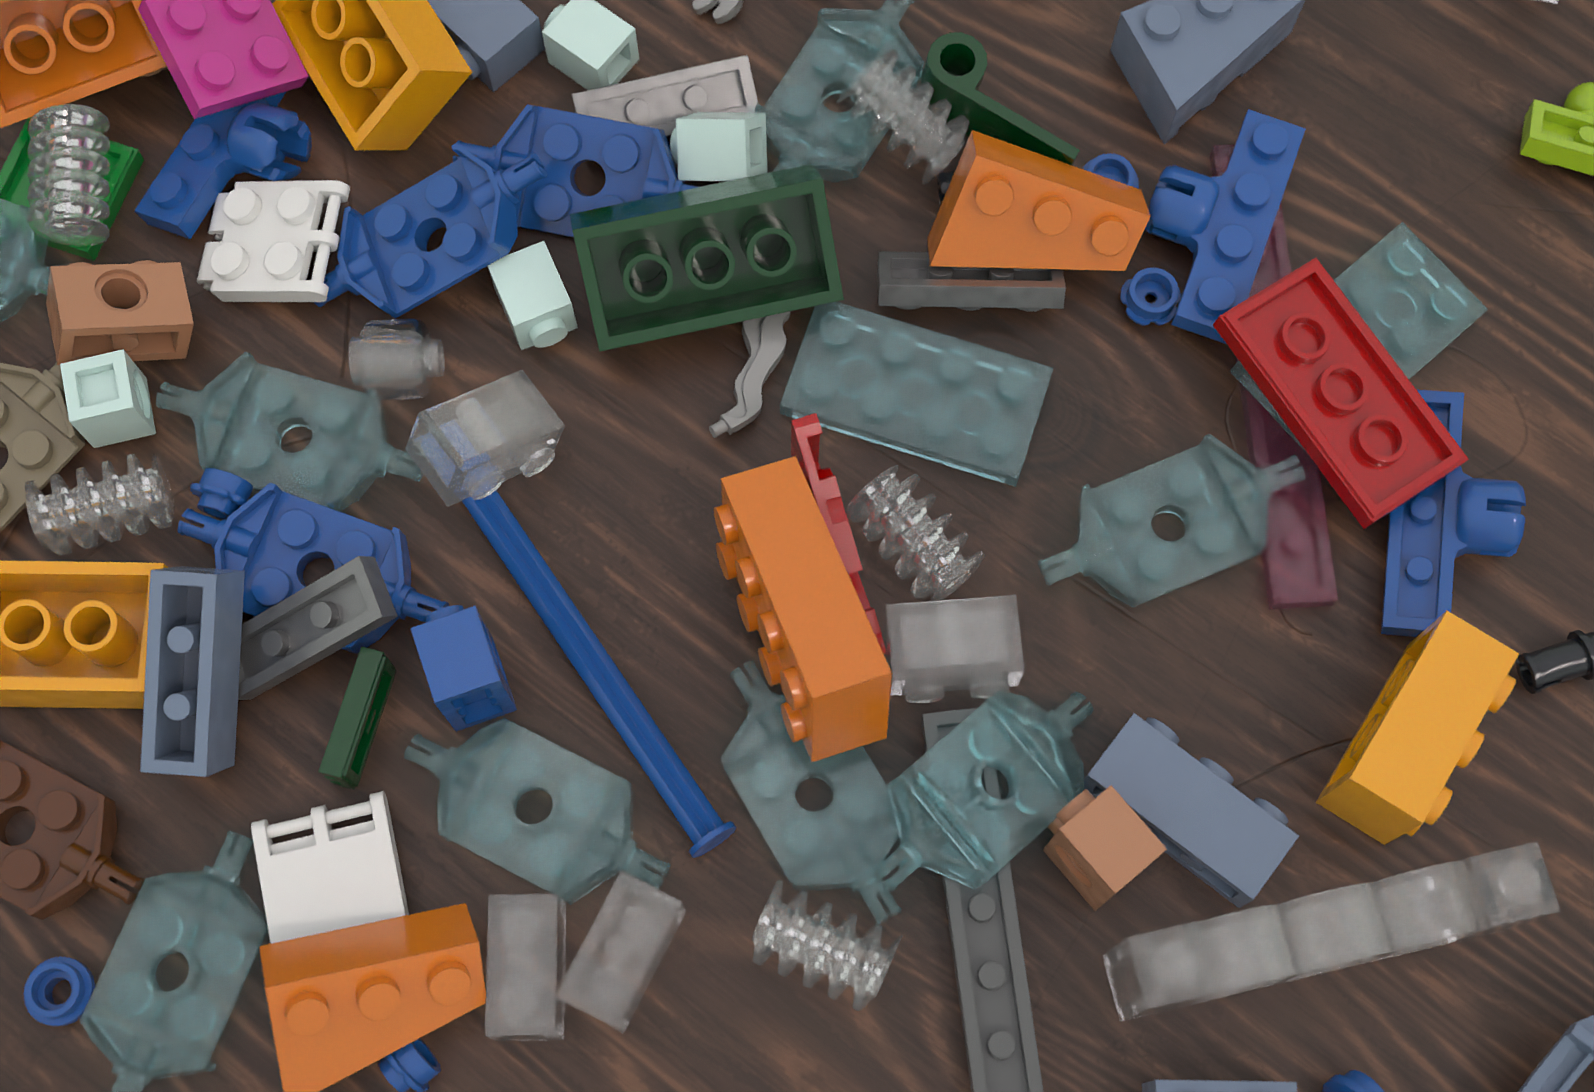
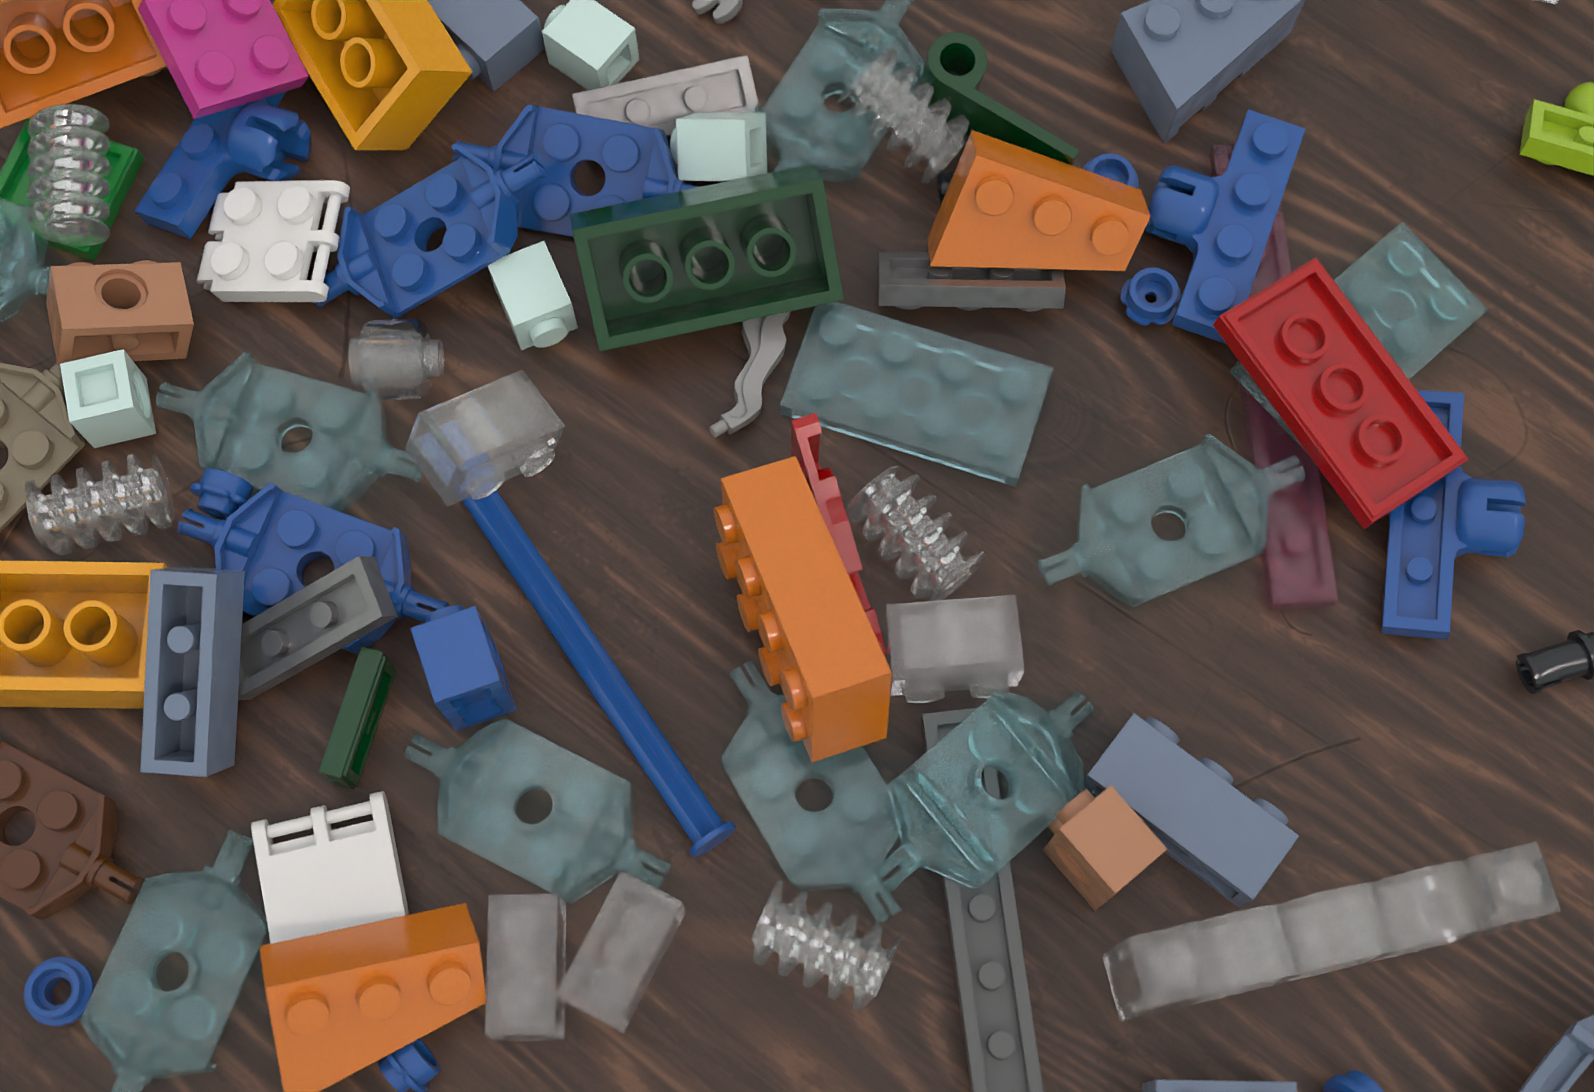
light orange brick [1316,611,1519,845] -> none

